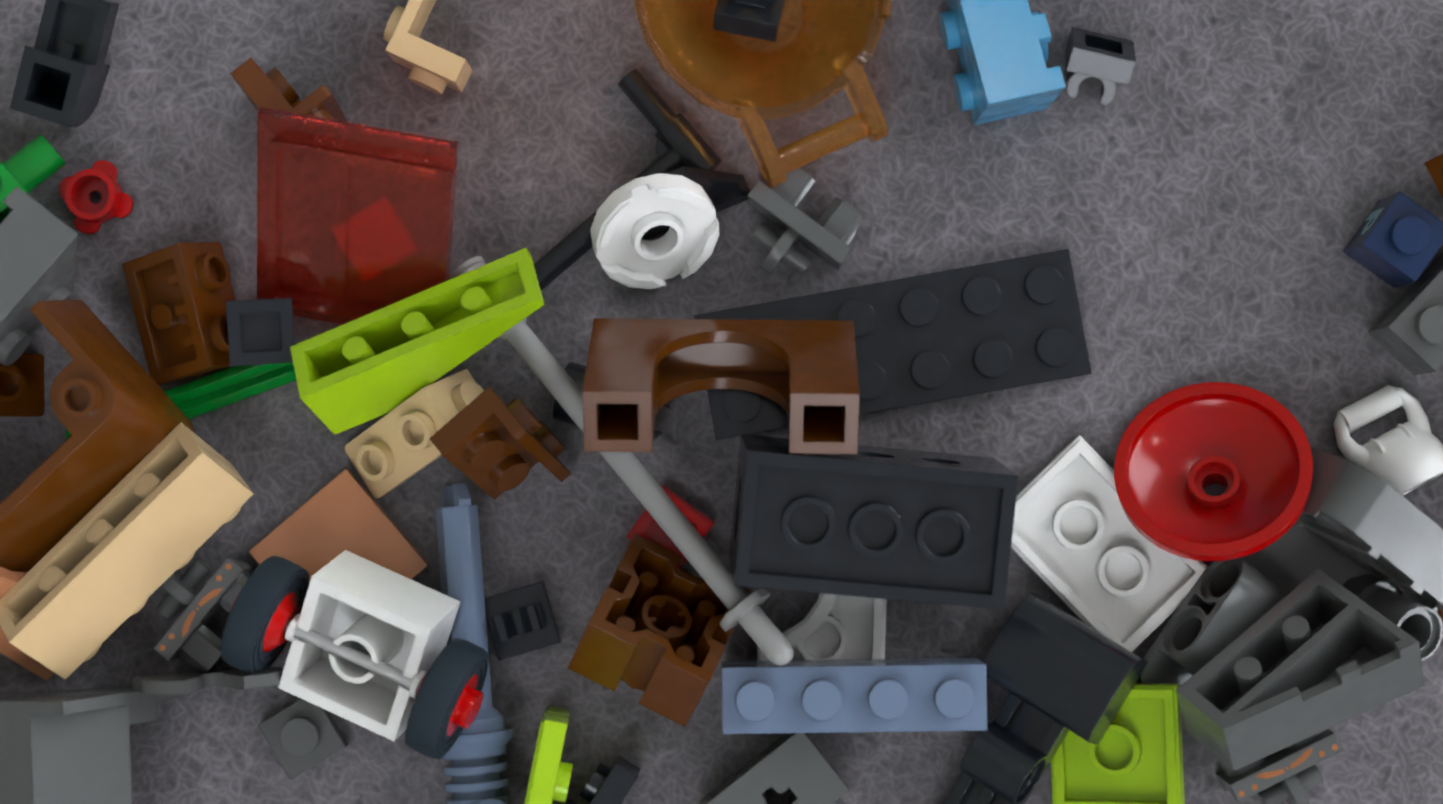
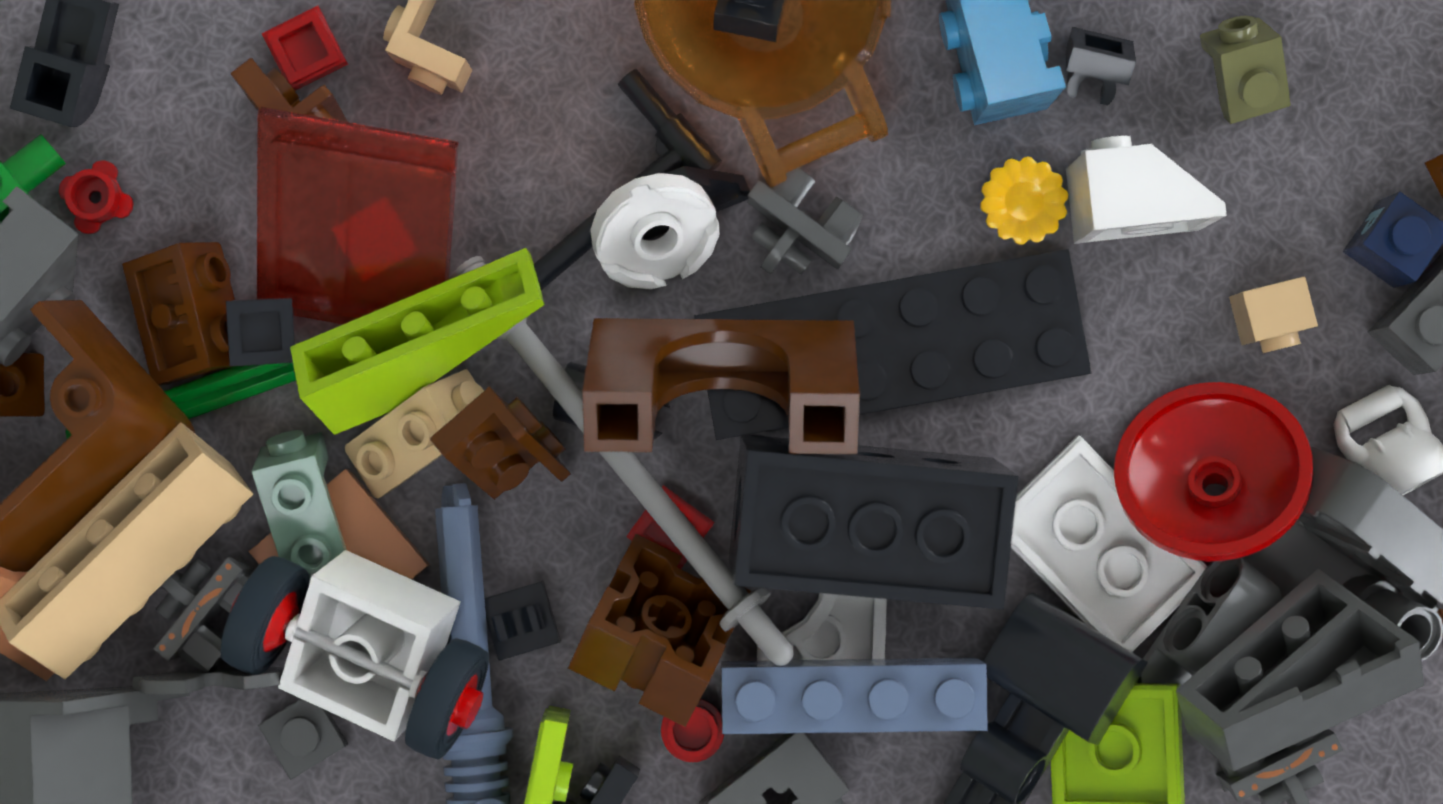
none -> sand green bracket [251,430,347,583]
none -> red tile [261,6,348,91]
none -> red plate [661,699,724,762]
none -> yellow piece [980,156,1069,245]
none -> white slope [1066,136,1226,244]
none -> olive bracket [1200,16,1291,124]
none -> tan plate [1229,276,1318,353]

